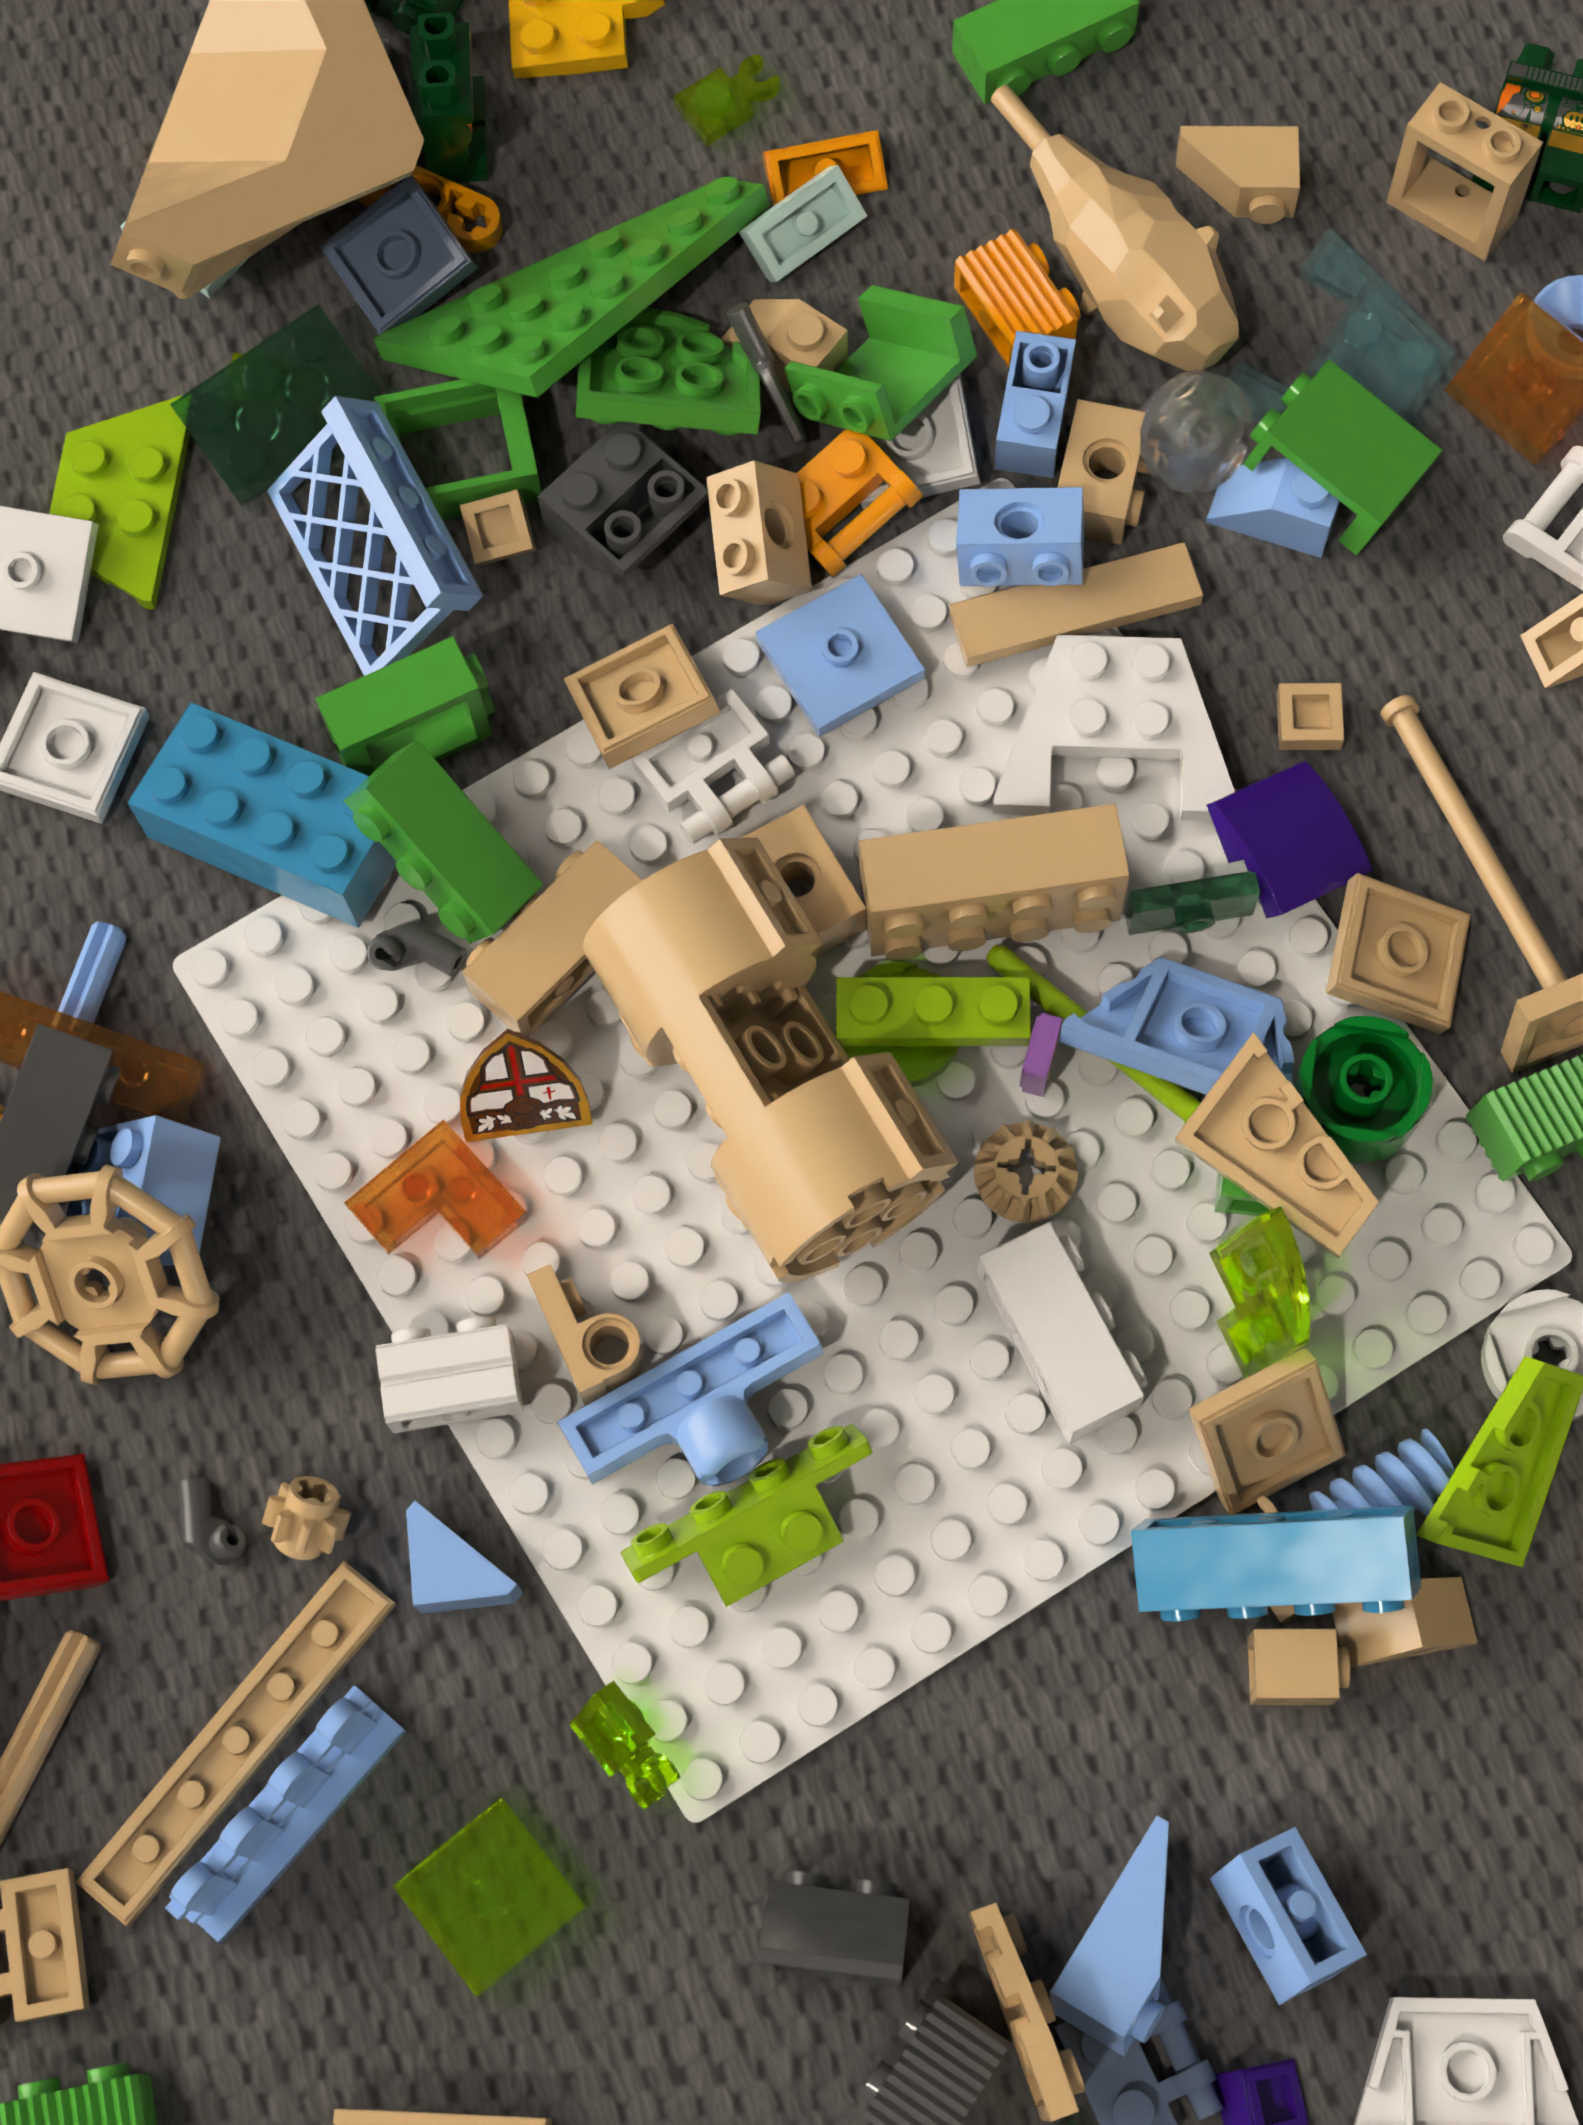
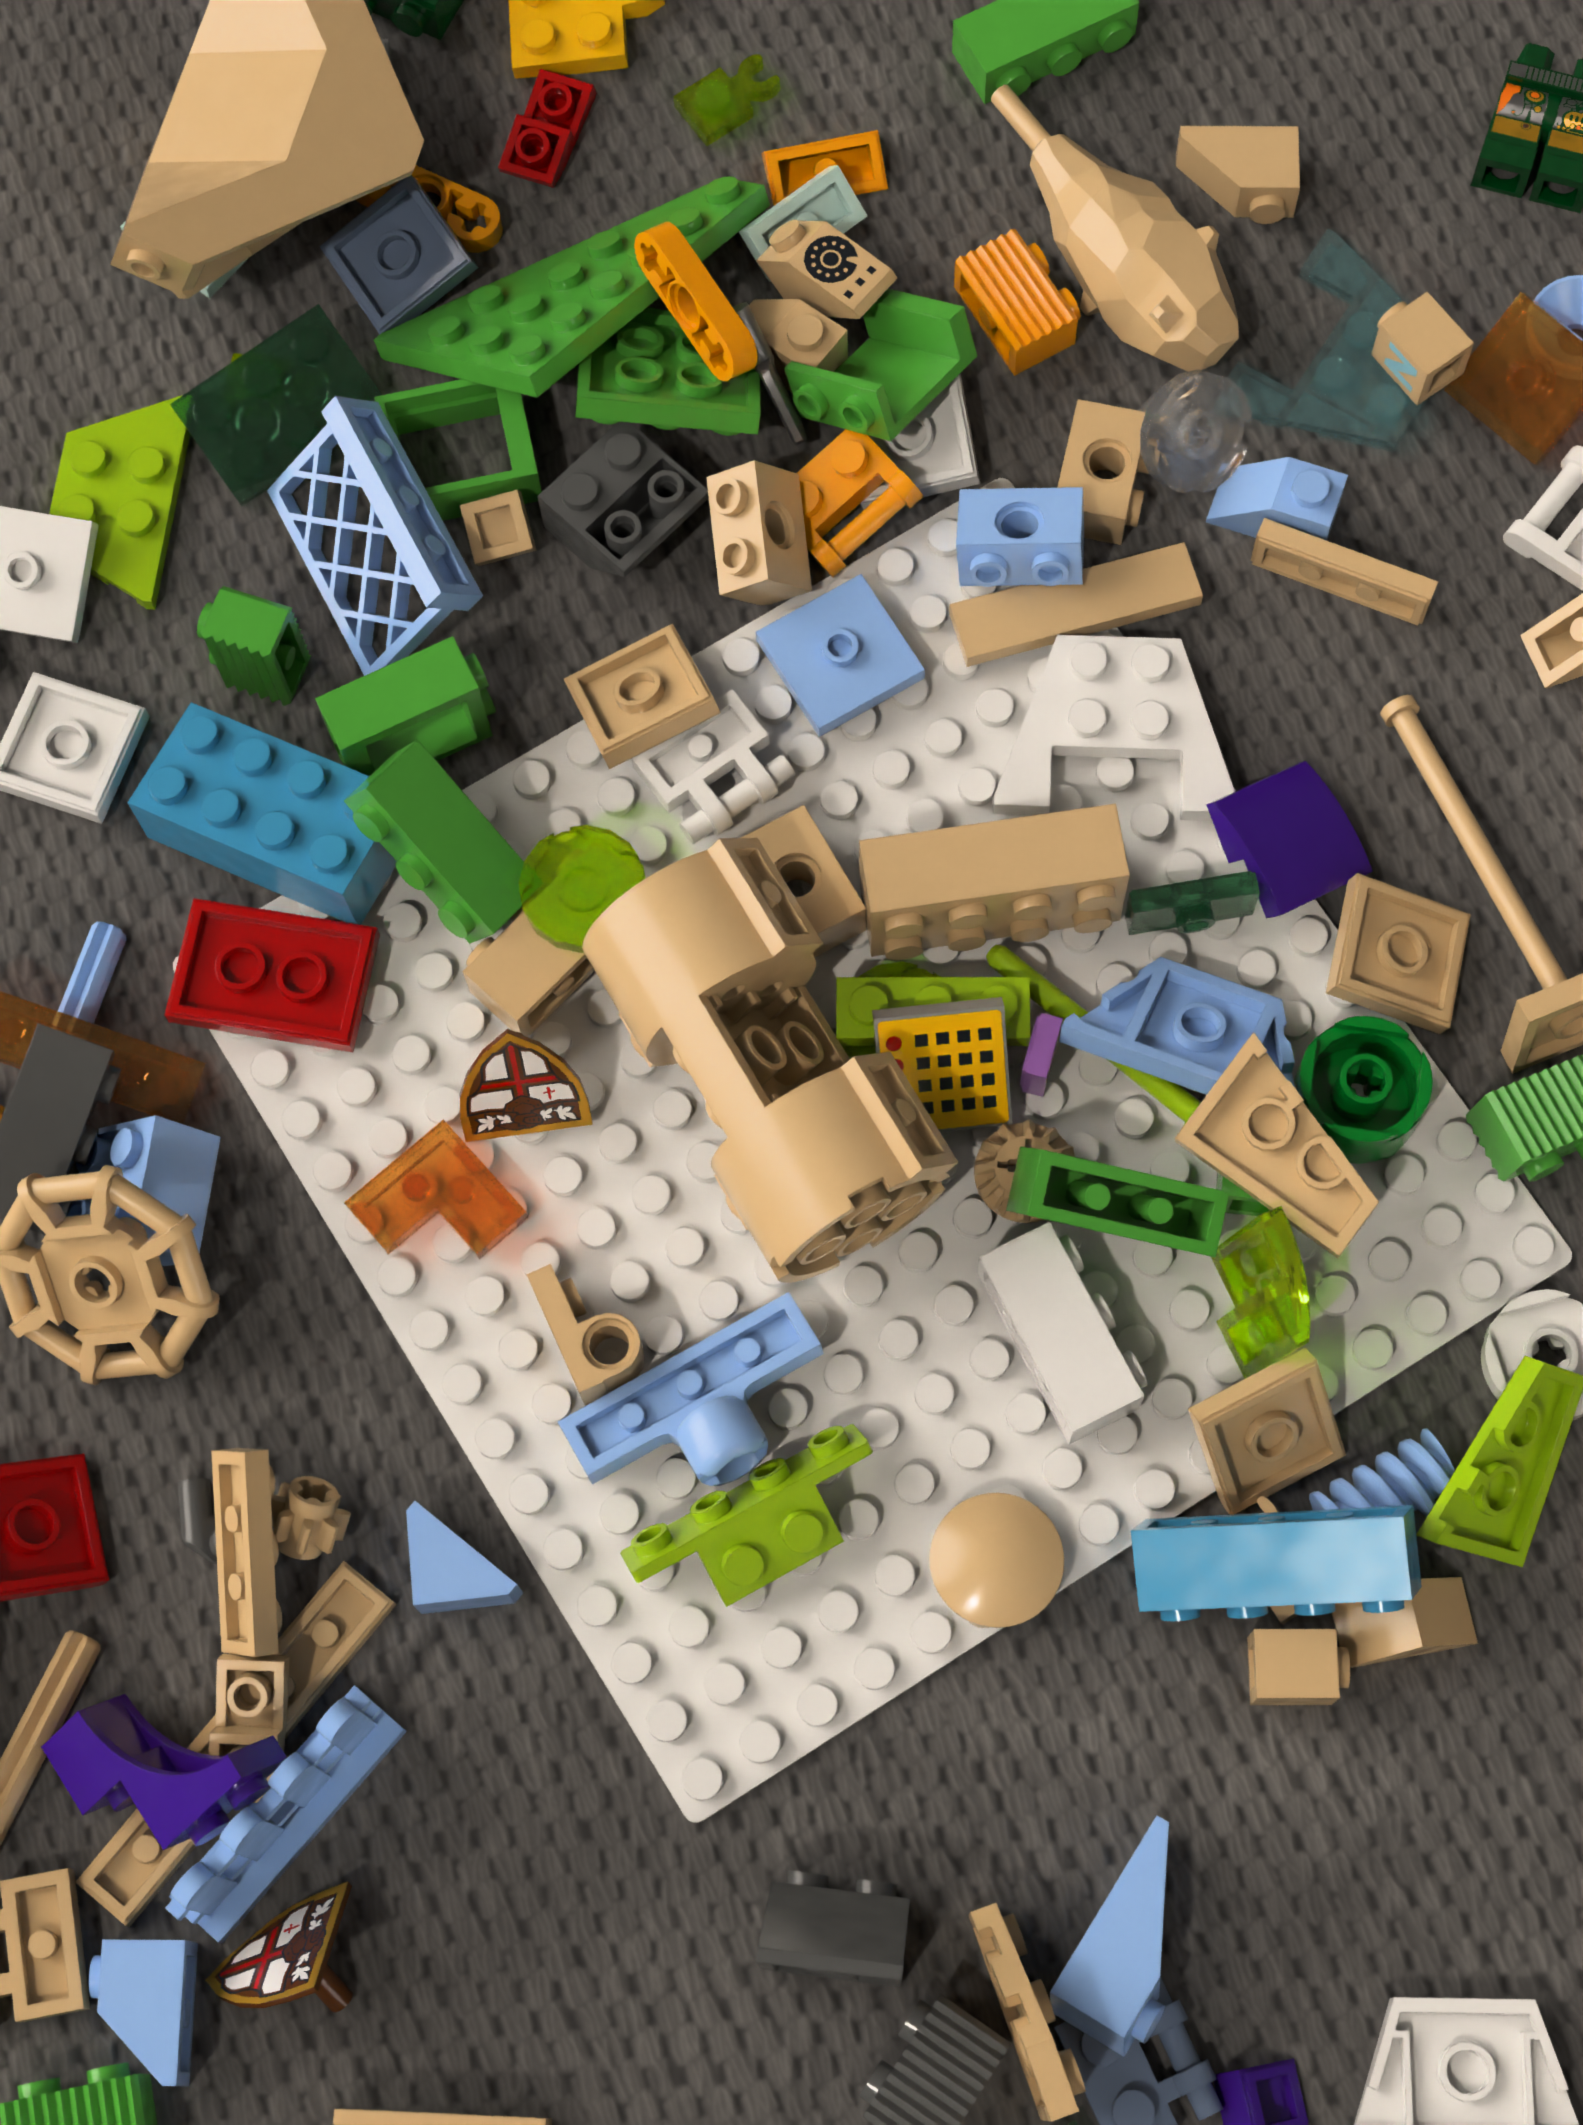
dark grey arm [367,922,466,976] -> none
white brick [376,1317,524,1434] -> none
clear neon green plate [393,1797,587,1998] -> none
dark green hips [410,12,489,183] -> none
clear neon green plate [569,1681,681,1810] -> none
light blue slope [994,331,1076,478] -> none
light blue brick [1210,1827,1367,2005] -> none
bright green panel [1243,359,1443,556] -> none
tan plate [1276,683,1344,750] -> none
tan window [1386,82,1543,261] -> none
none -> dark purple arch [41,1693,287,1850]
none -> light blue slope [89,1939,198,2086]
none -> red tile [164,898,380,1053]
none -> bright green brick [197,586,311,706]
none -> shield [205,1882,353,2013]
none -> tan slope [209,1654,290,1803]
none -> tan plate [211,1448,282,1657]
none -> red slope [498,69,597,188]
none -> clear neon green tile [518,825,645,953]
none -> light orange beam [634,222,758,381]
none -> tan slope [756,220,897,319]
none -> yellow tile [872,997,1012,1132]
none -> tan dish [929,1493,1064,1628]
none -> bright green brick [1006,1146,1230,1258]
none -> tan tile [1251,518,1438,625]
none -> tan brick [1371,292,1474,406]

